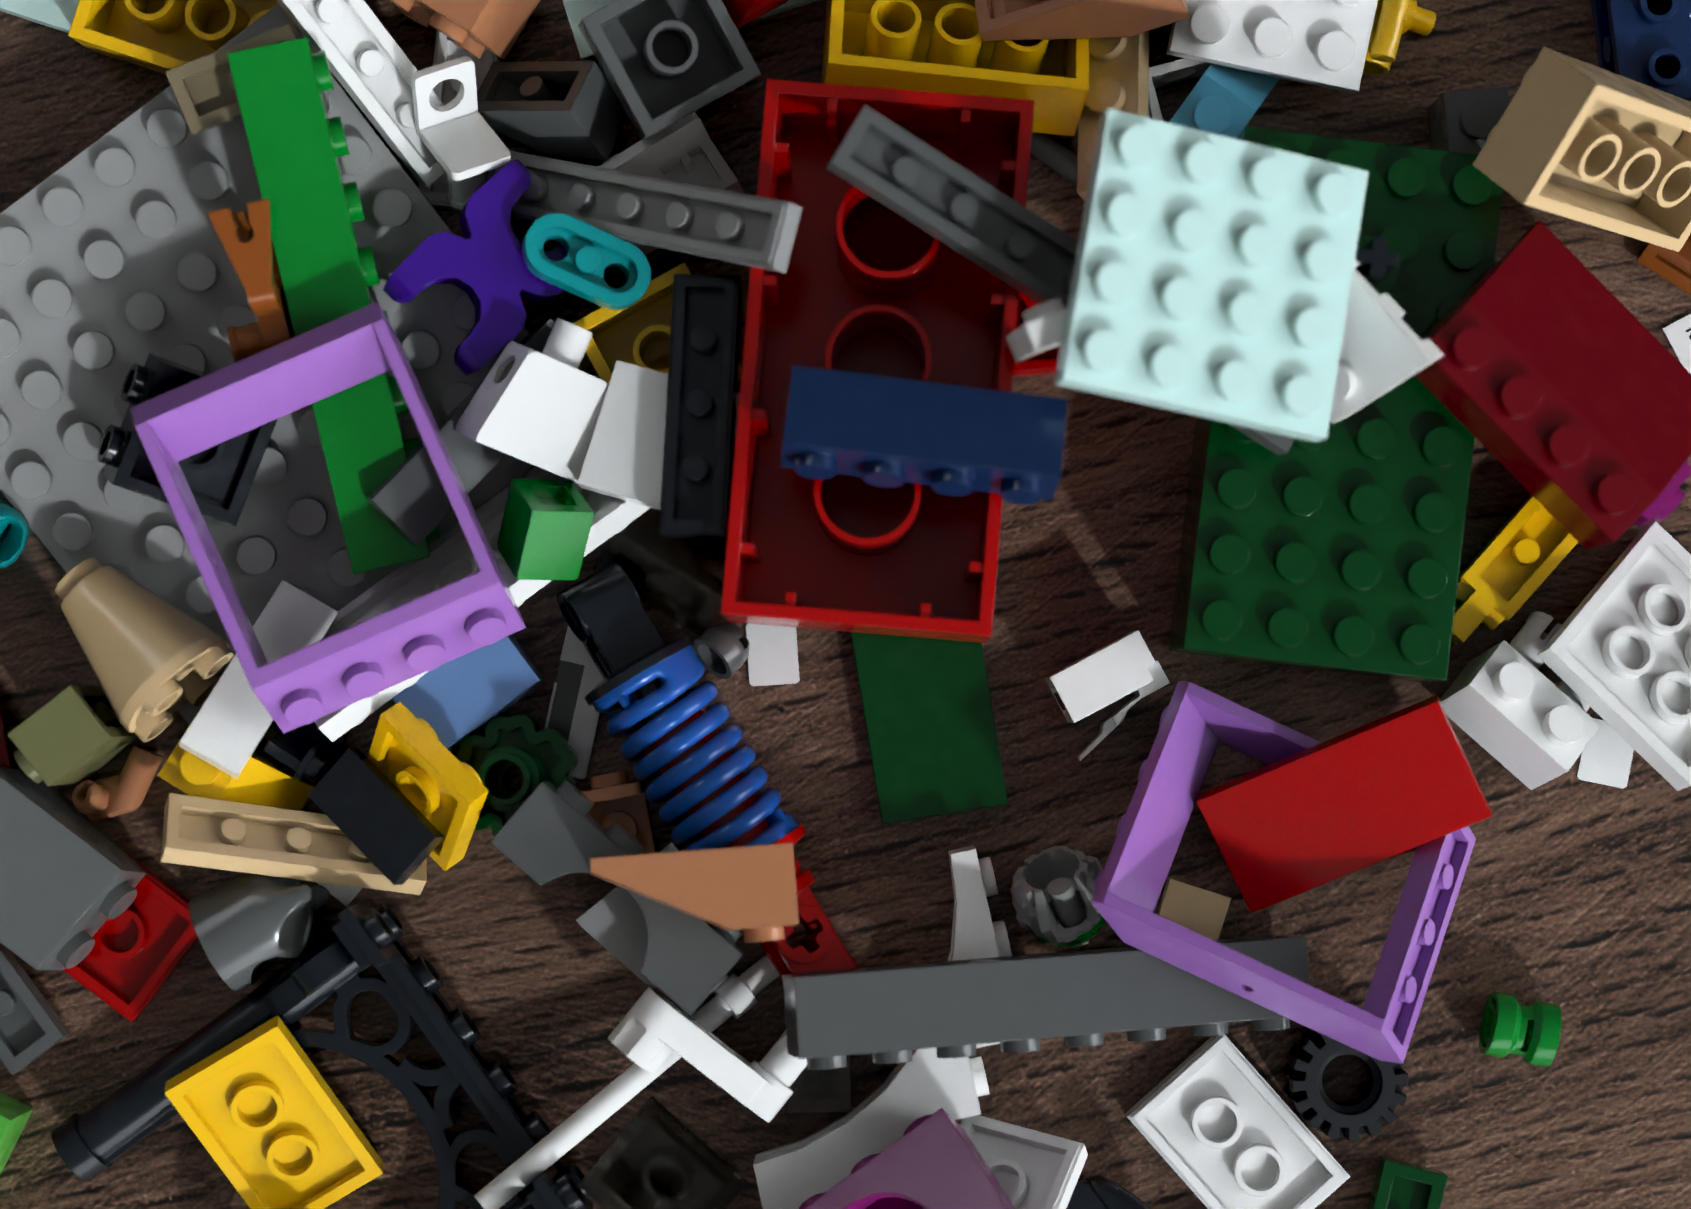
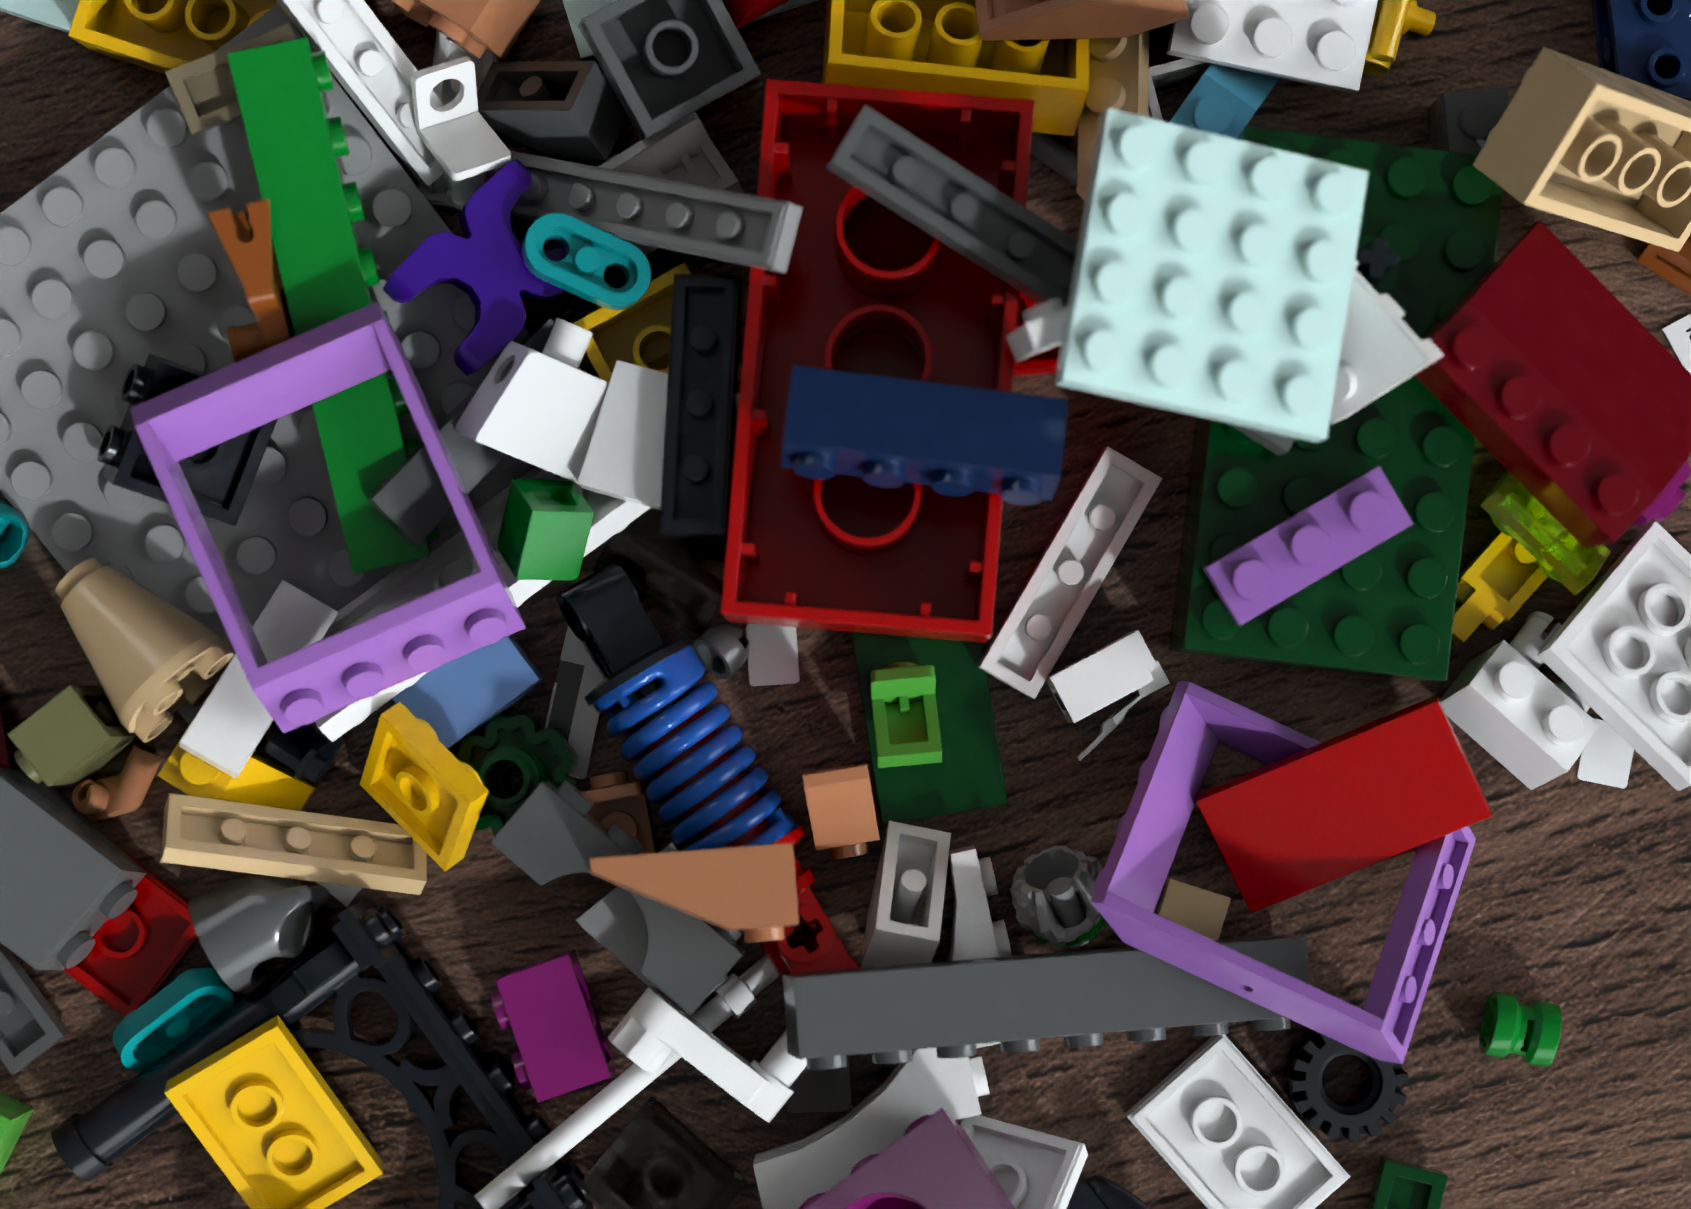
black tile [308,748,445,885] -> none
none -> teal plate [112,968,234,1071]
none -> magenta brick [491,949,616,1103]
none -> nougat slope [802,762,880,860]
none -> white slope [861,821,951,968]
none -> bright green bracket [870,662,942,768]
none -> white plate [977,446,1162,699]
none -> medium lavender plate [1202,466,1413,626]
none -> clear neon green plate [1480,471,1611,595]

